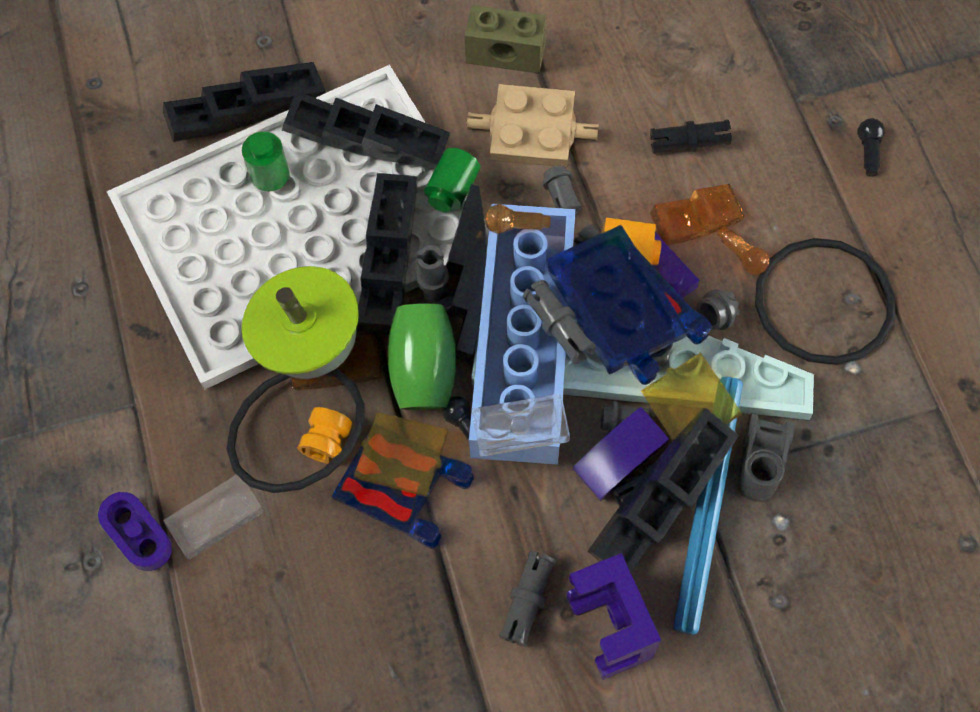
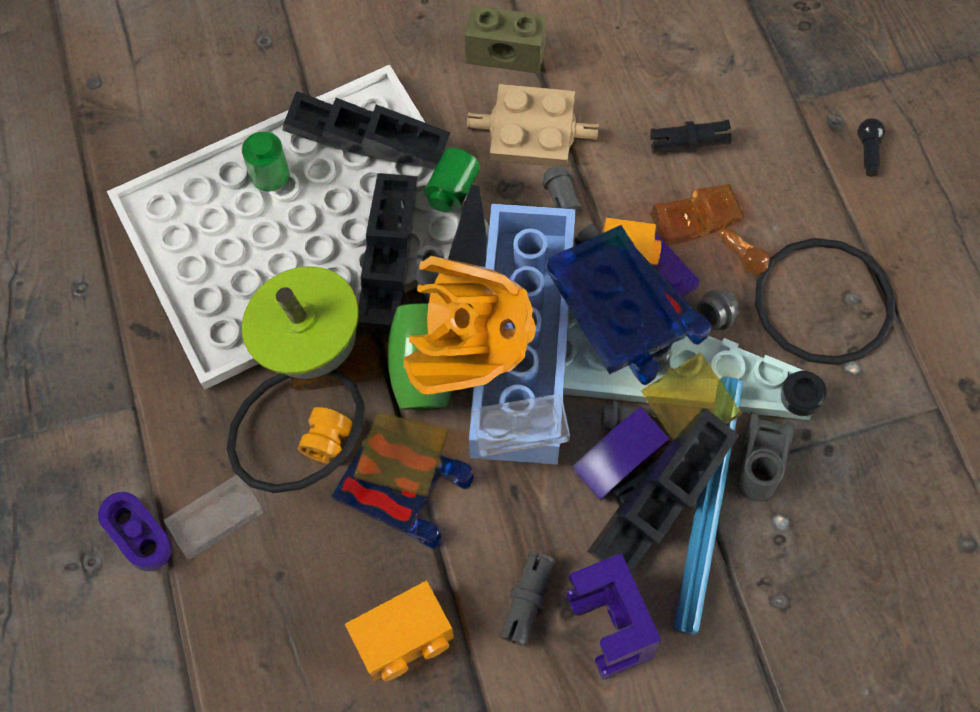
black slope [163,62,326,142] -> none
black piece [442,396,471,441] -> none
clear orange piece [485,204,551,234] -> none
dark grey pin [523,280,596,364] -> none
none -> light orange brick [345,580,454,682]
none -> light orange piece [403,256,536,394]
none -> black tile [780,371,827,416]

